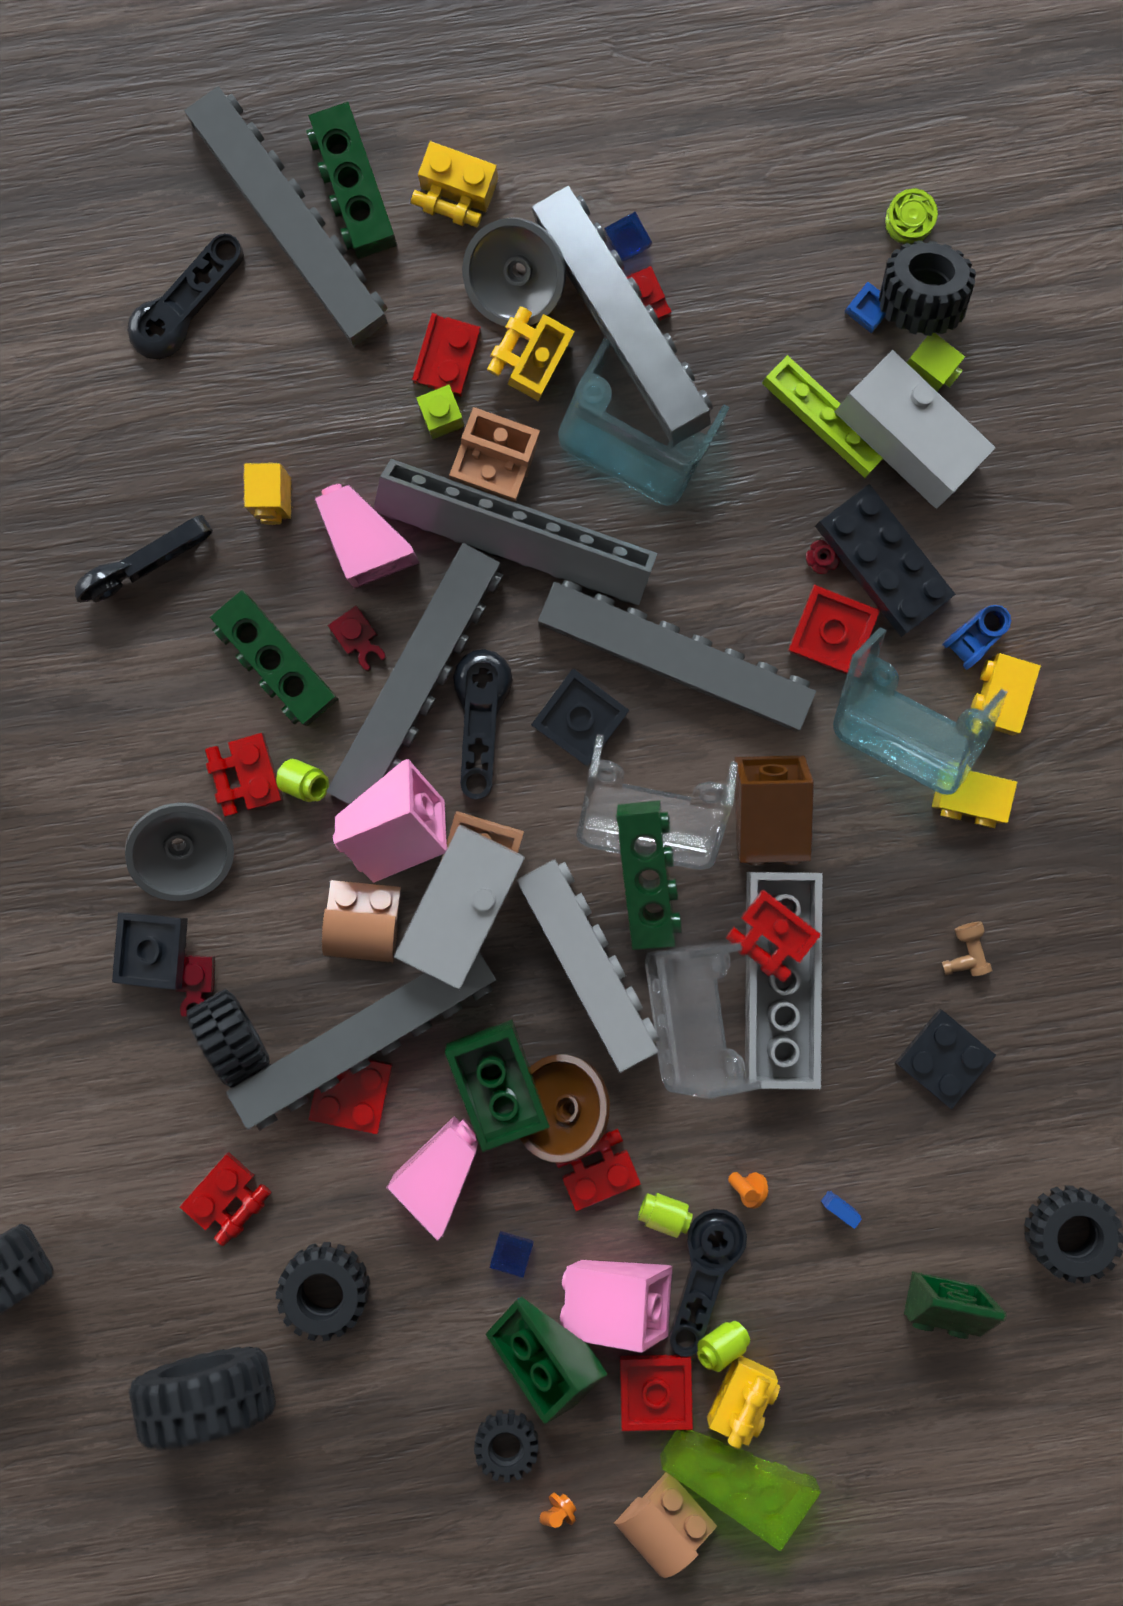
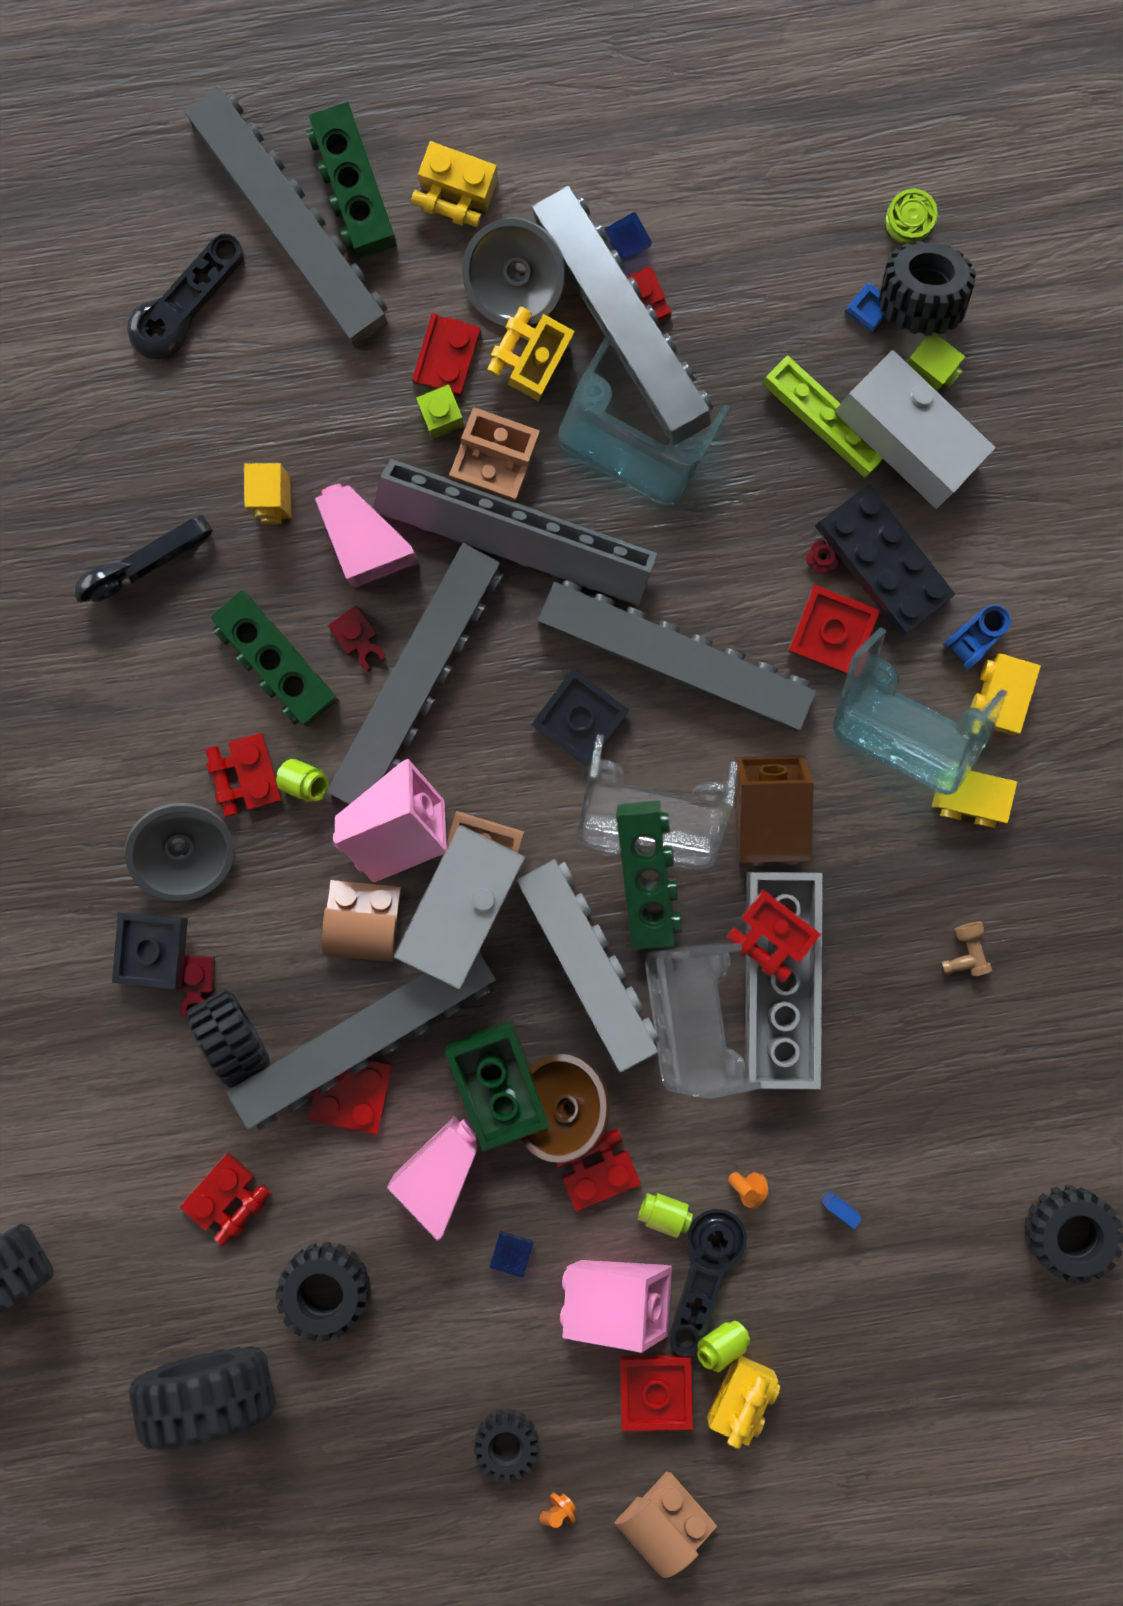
black beam [453,649,513,800] -> none
dark green slope [486,1297,607,1424] -> none
clear neon green wedge [660,1430,821,1551] -> none
black plate [895,1009,996,1109] -> none
dark green slope [904,1271,1006,1339] -> none

